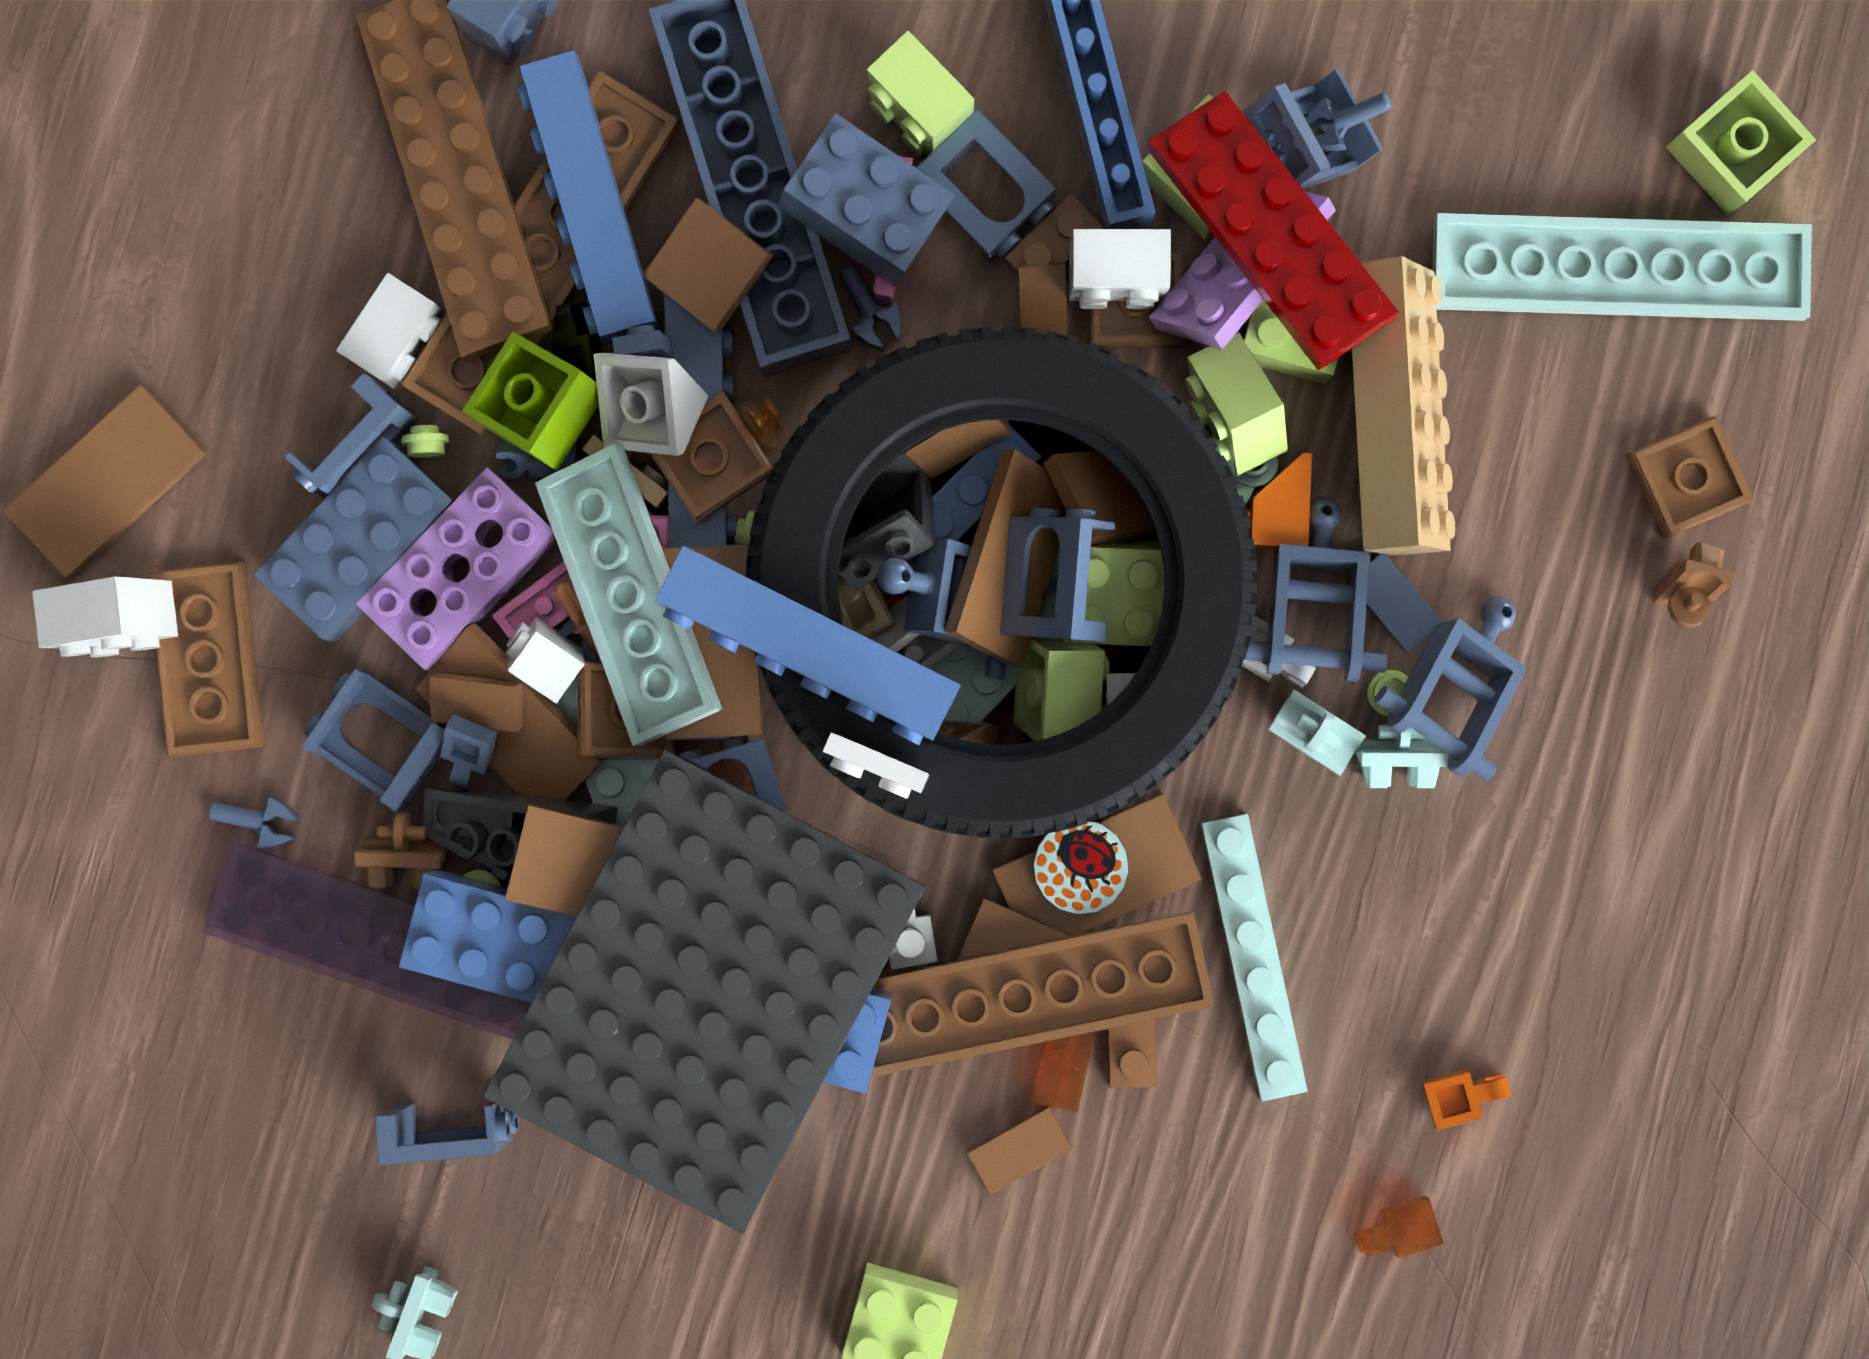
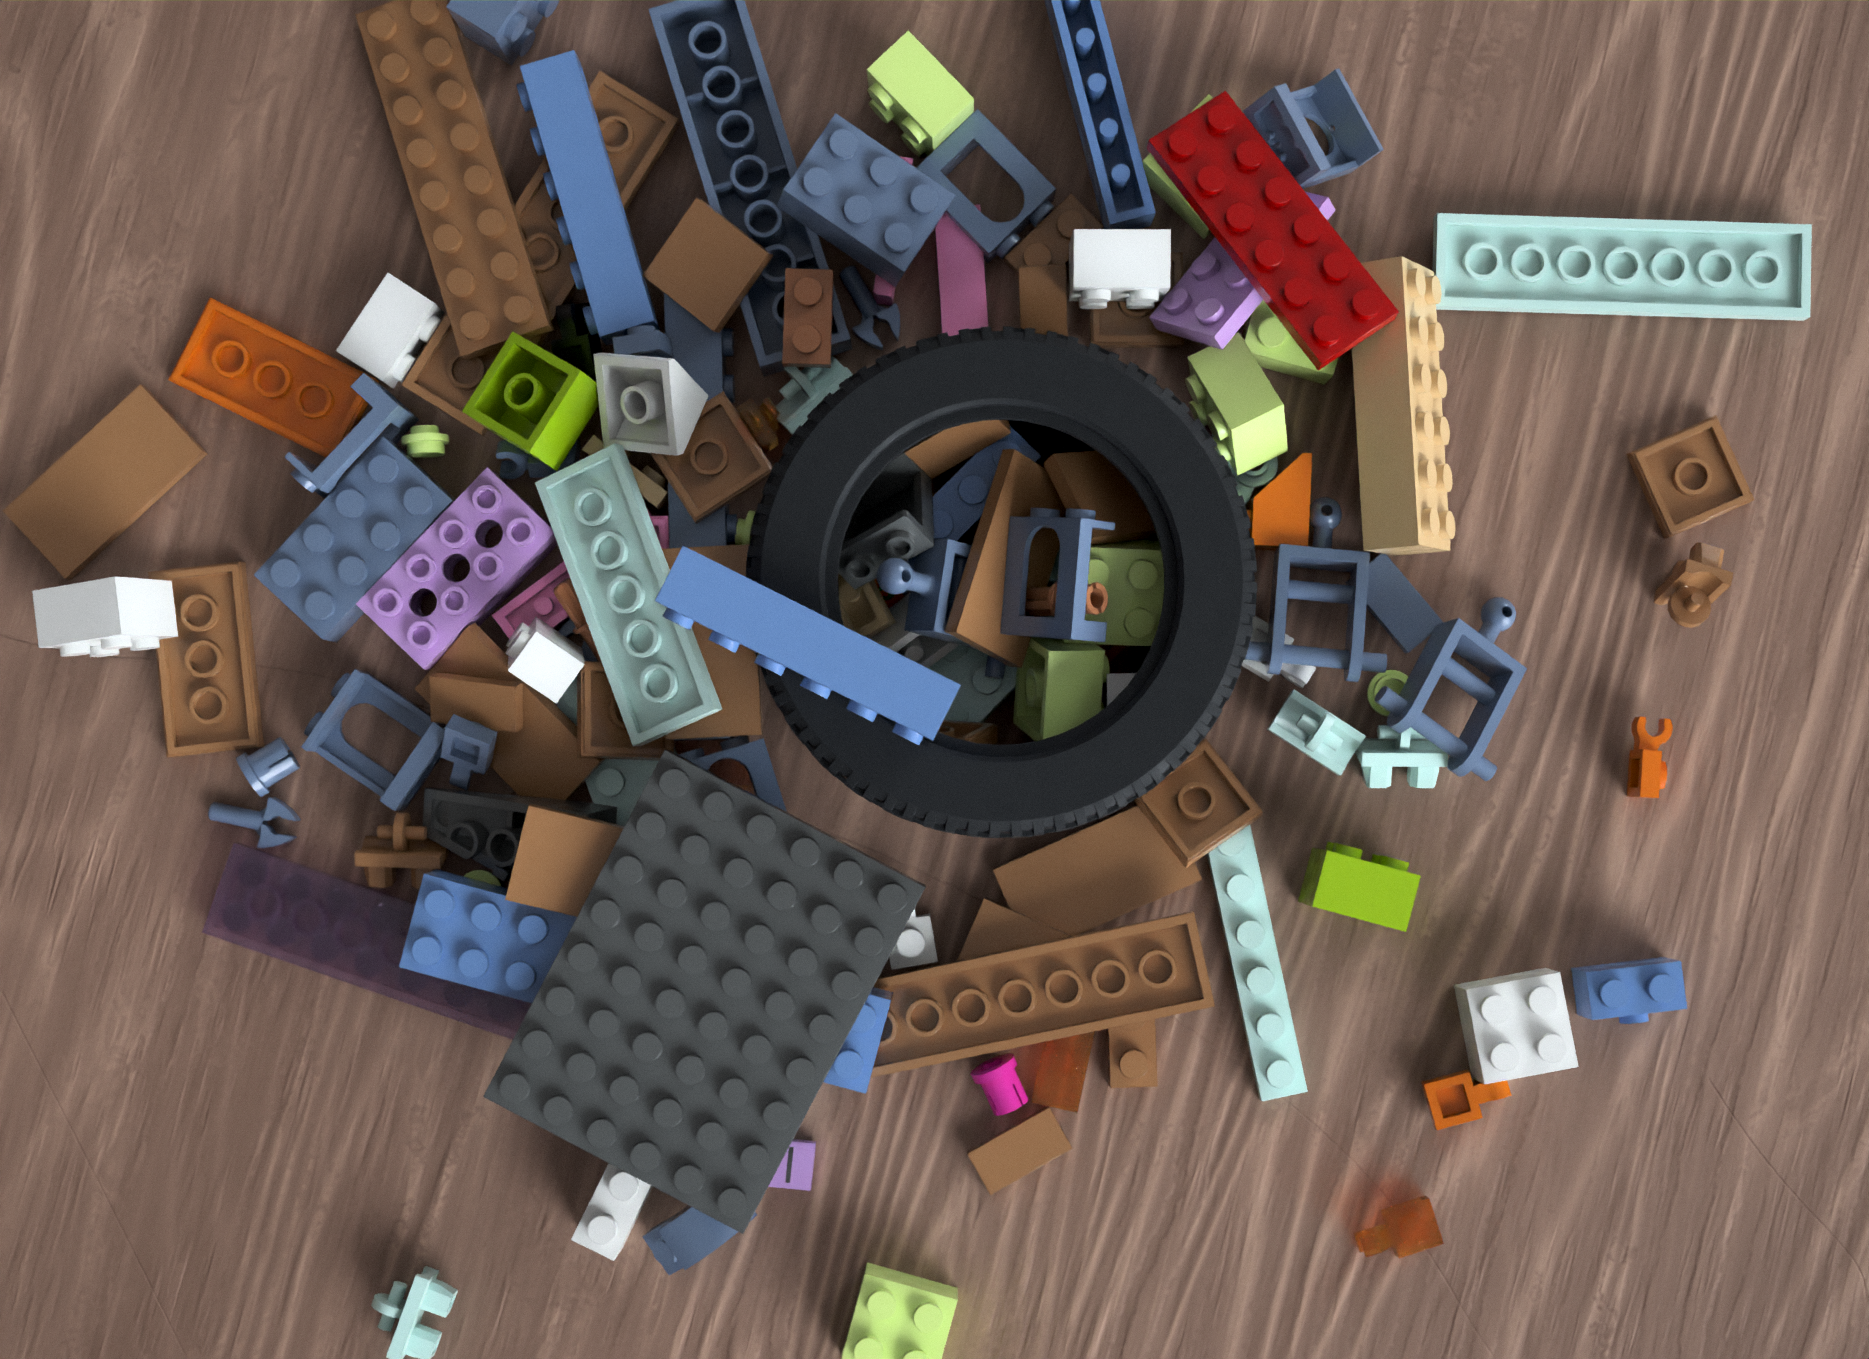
sand blue panel [375,1101,519,1166] -> none
white plate [823,732,929,799] -> none
tile [1033,821,1128,914] -> none
sand blue bar [1306,92,1392,151] -> none
yellowish green brick [1666,70,1816,216] -> none
none -> orange tile [168,297,380,457]
none -> sand blue bush [236,737,300,797]
none -> white brick [571,1163,653,1261]
none -> sand blue brick [642,1205,757,1276]
none -> lavender tile [768,1139,816,1191]
none -> light aqua hips [770,356,853,435]
none -> nougat plate [782,268,834,368]
none -> bright pink tile [935,204,988,336]
none -> dark pink bush [970,1053,1029,1116]
none -> nougat axle [1025,582,1108,617]
none -> medium nougat tile [1134,739,1263,868]
none -> lime brick [1298,841,1421,932]
none -> white brick [1454,968,1579,1085]
none -> medium blue brick [1571,957,1687,1024]
none -> orange plate [1627,716,1673,798]

